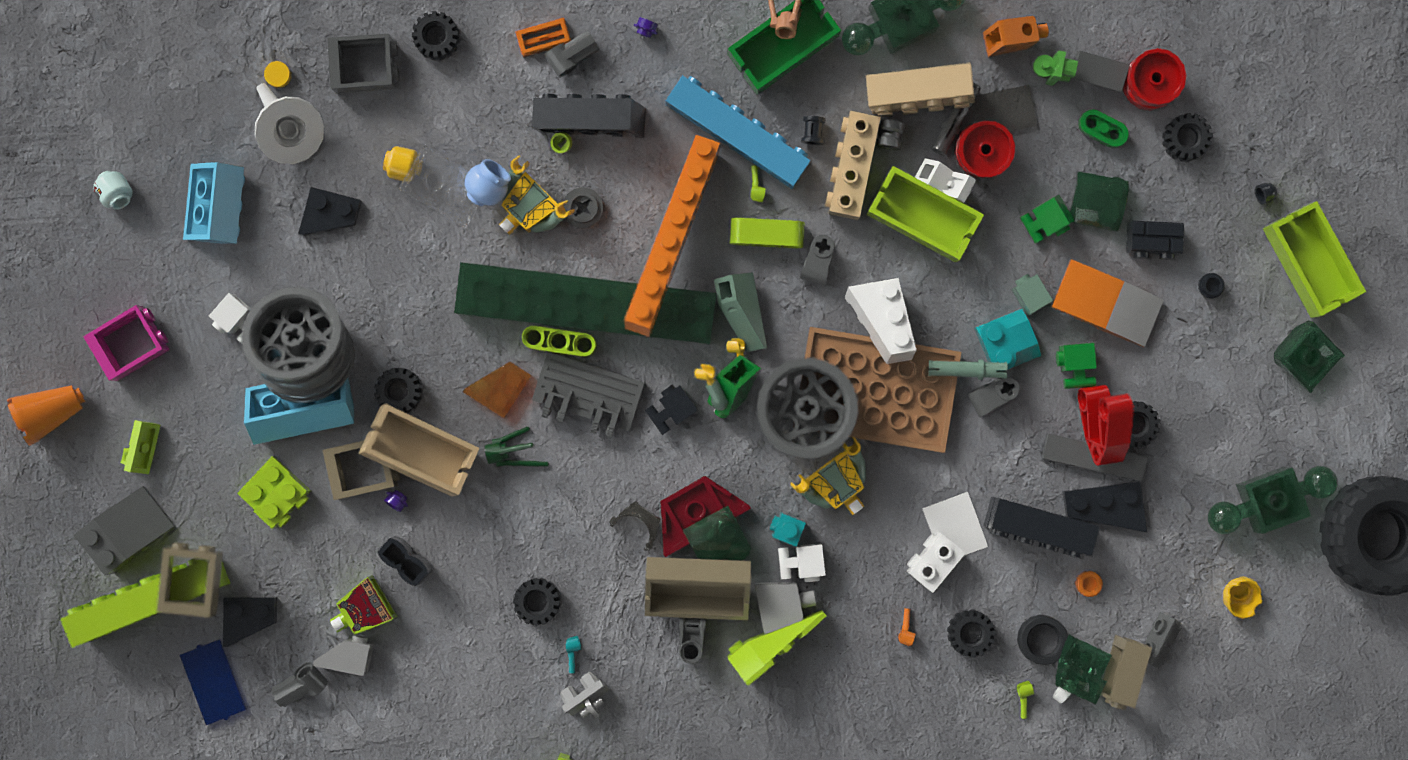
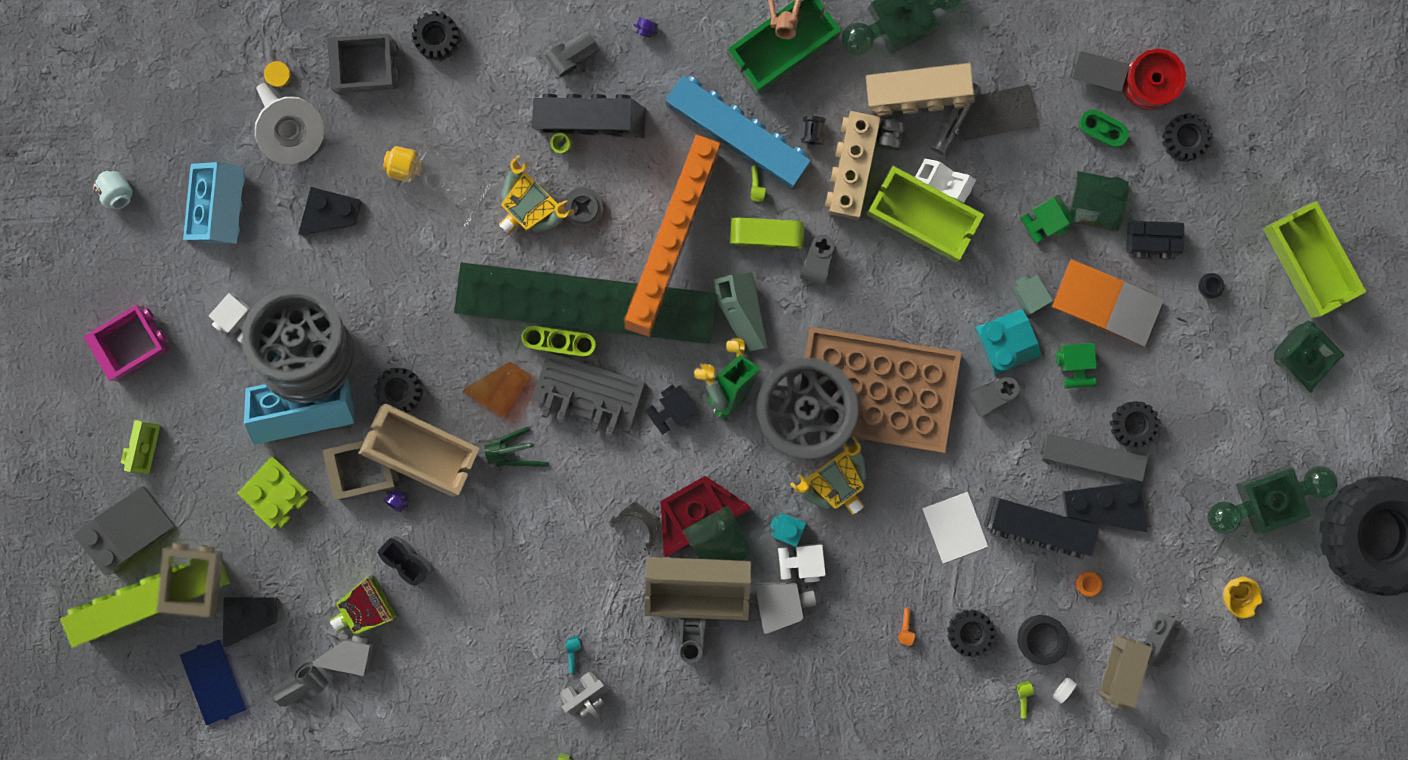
orange cone [7,385,86,446] -> none
light blue piece [465,159,511,206] -> none
black tyre [513,578,561,626] -> none
orange tile [515,18,571,57] -> none
lime wedge [727,610,826,686] -> none
white wedge [845,278,916,364] -> none
white brick [907,532,965,593] -> none
sand green pin [928,359,1007,380] -> none
red wheel [954,121,1015,178] -> none
orange torso [983,16,1049,57] -> none
bright green hips [1033,51,1078,86] -> none
clear green slope [1055,634,1112,705] -> none
red connector [1078,385,1133,466] -> none
black hinge [1255,183,1278,205] -> none

